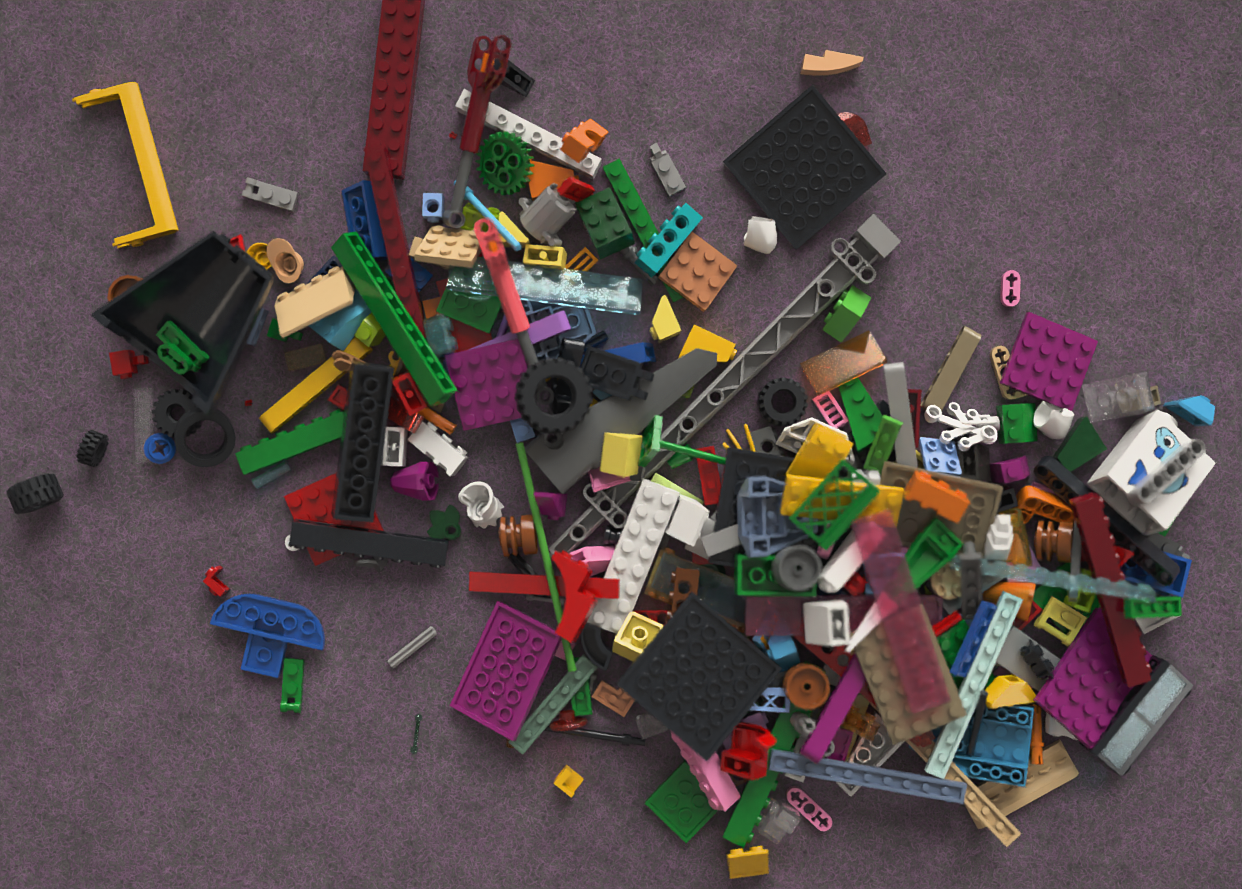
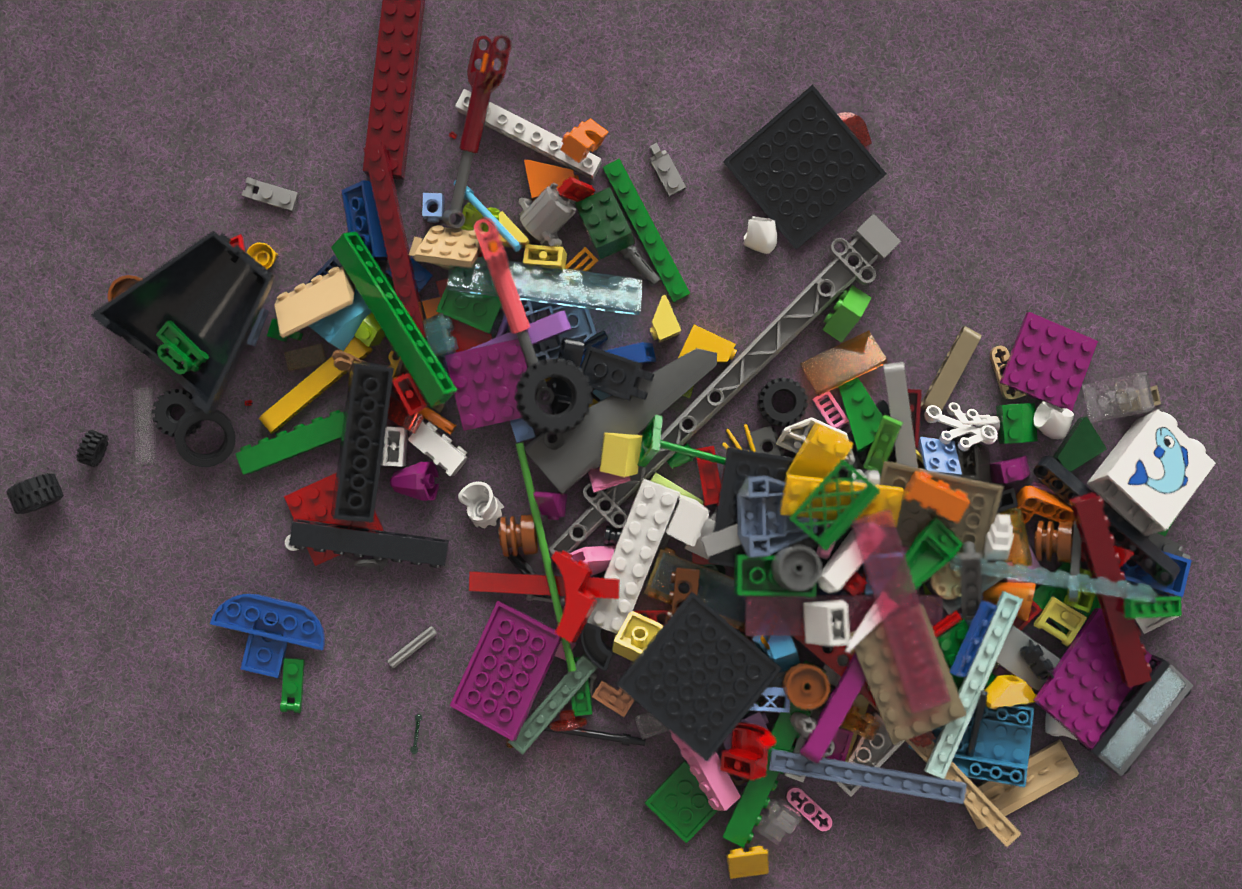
yellow piece [72,82,179,248] -> none
red brick [109,349,149,379] -> none
blue gear [143,433,176,464] -> none
red bracket [203,565,230,596] -> none
clear light blue pin [251,460,292,490] -> none
light nougat piece [267,238,304,283] -> none
red tile [328,384,347,411] -> none
dark green plate [427,504,461,540] -> none
green gear [475,131,534,195] -> none
black slope [493,59,535,97] -> none
yellow panel [554,764,583,798] -> none
teal brick [634,203,703,278] -> none
nougat plate [658,232,737,312] -> none
light nougat slope [800,50,864,76] -> none
bright pink beam [1000,270,1021,307] -> none
orange pin [1030,705,1044,765] -> none
light grey beam [1127,439,1206,506] -> none
dark azure slope [1163,395,1215,426] -> none

